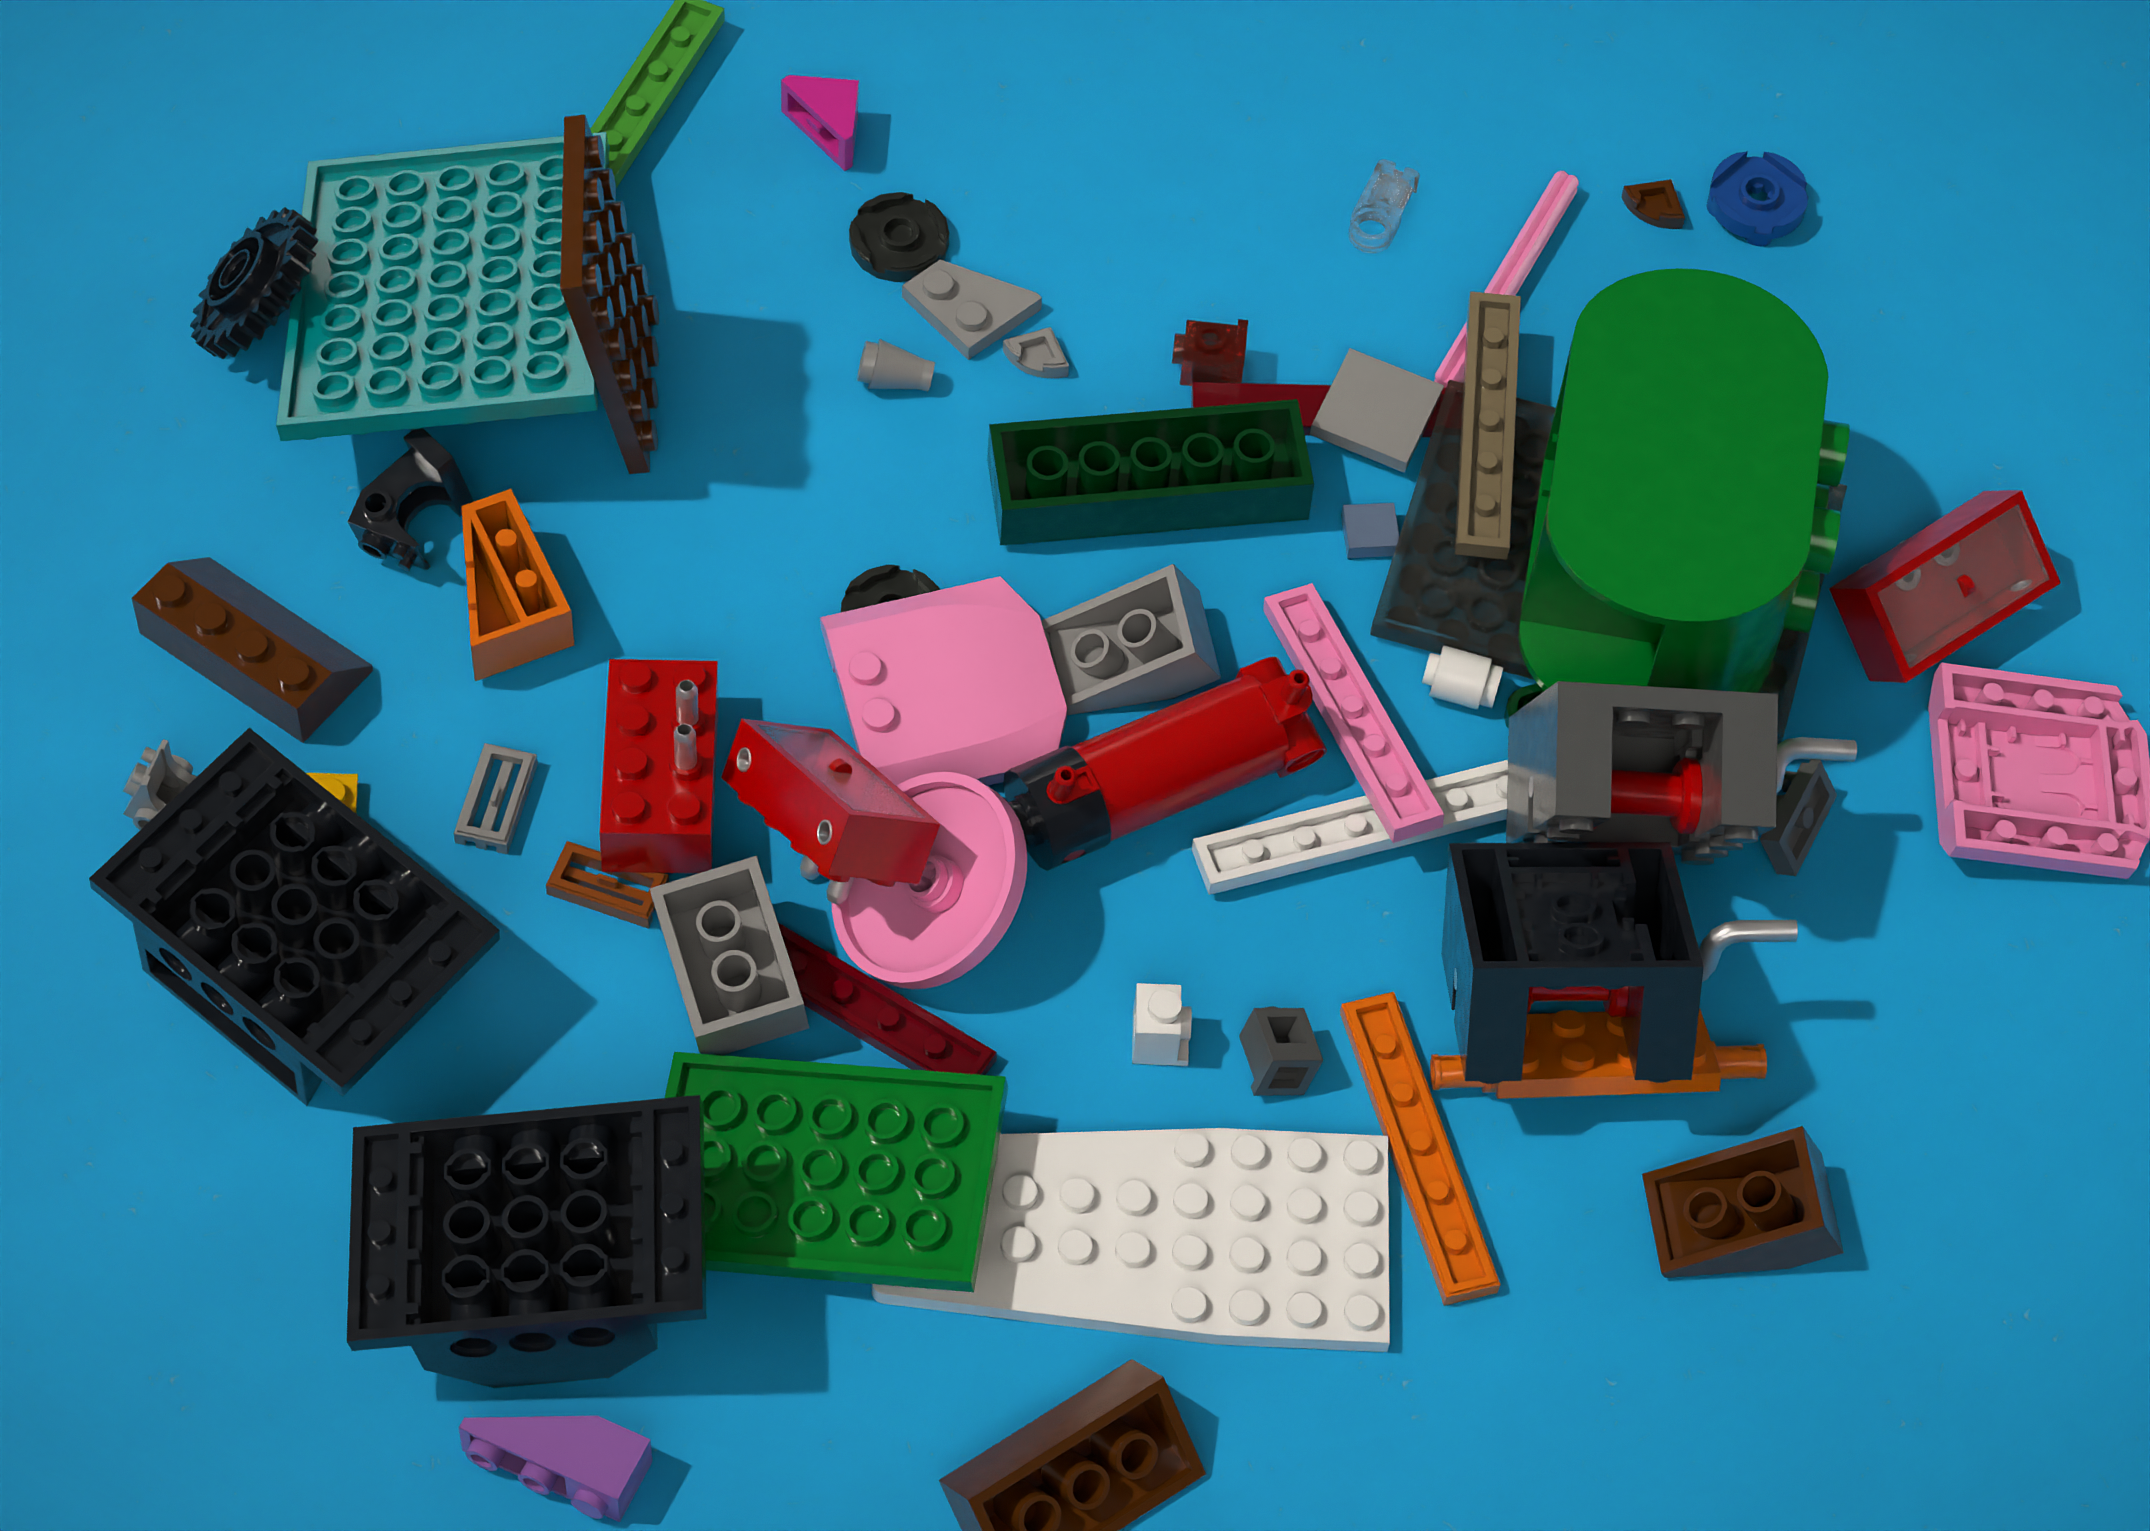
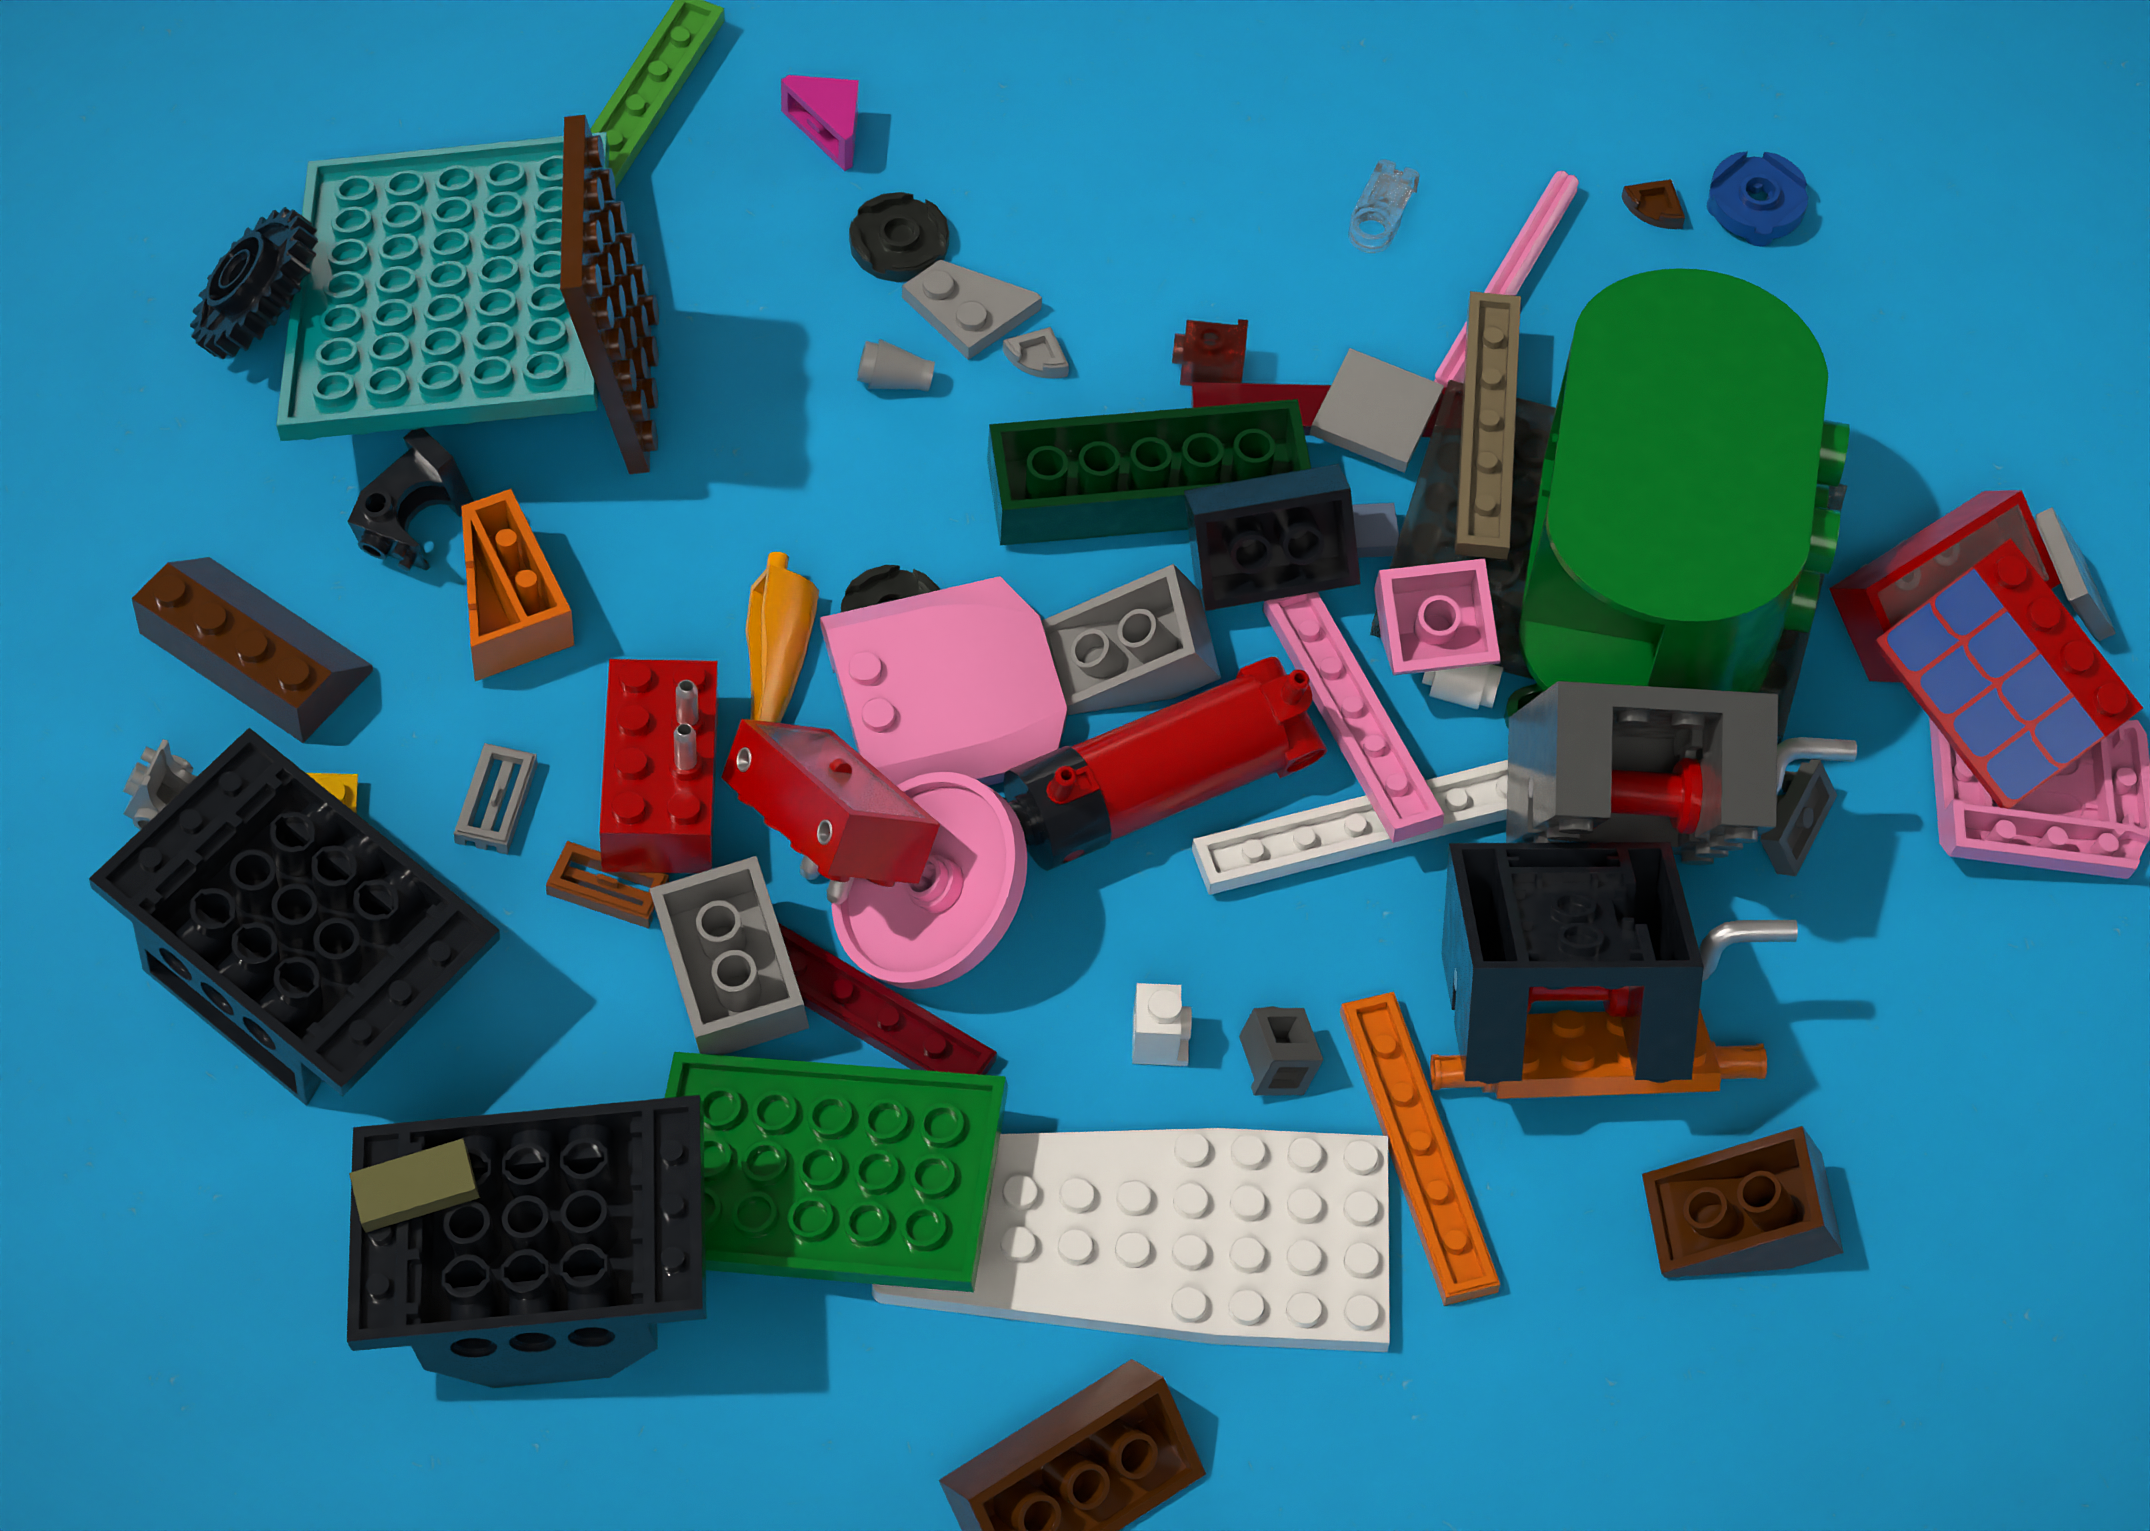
medium lavender slope [459,1416,652,1522] -> none
none -> olive tile [349,1138,480,1232]
none -> light orange piece [745,552,819,723]
none -> black brick [1184,464,1361,611]
none -> bright pink slope [1374,558,1501,675]
none -> slope [1872,538,2143,809]
none -> light grey tile [2035,507,2116,641]

